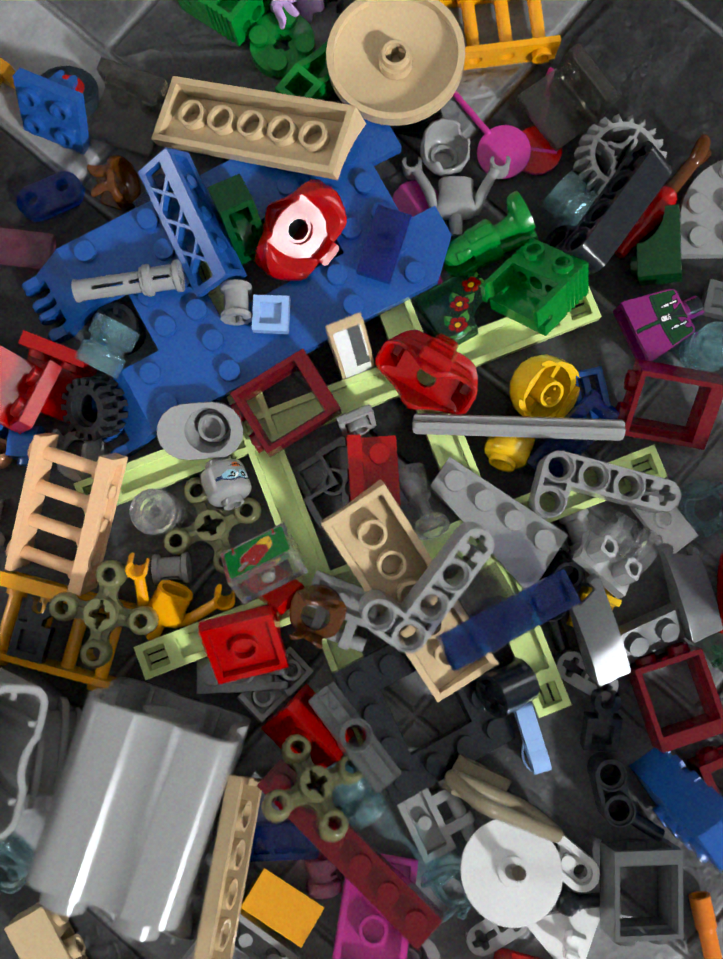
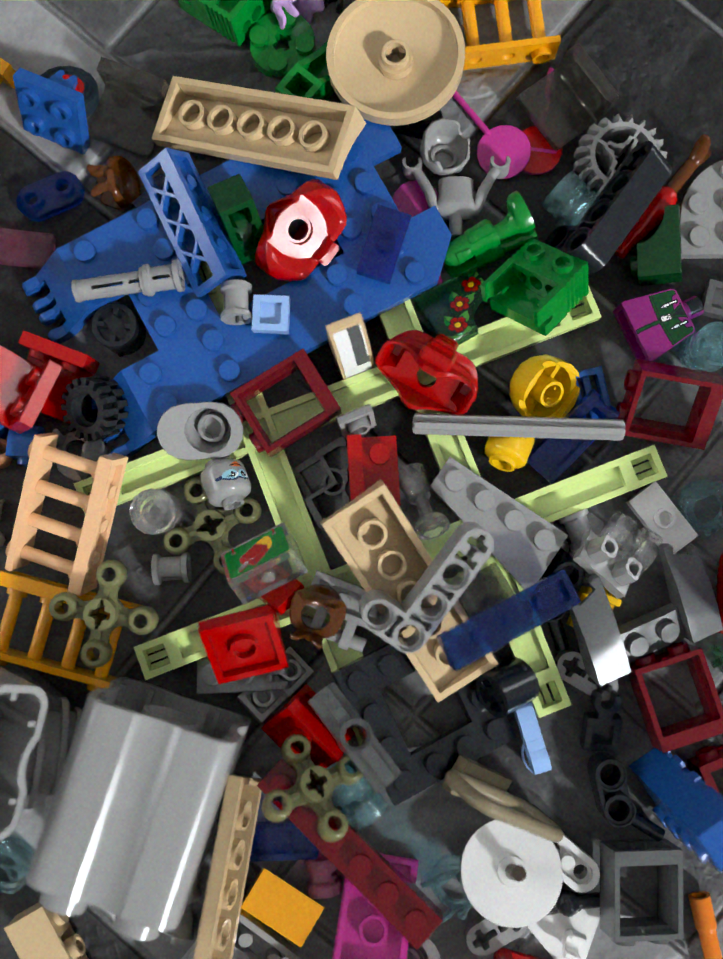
black plate [6,596,55,664] -> none
clear light blue wheel [74,312,140,379] -> none
light orange piece [125,553,236,641] -> none
light grey plate [397,778,476,864] -> none
light grey beam [528,451,681,519] -> none

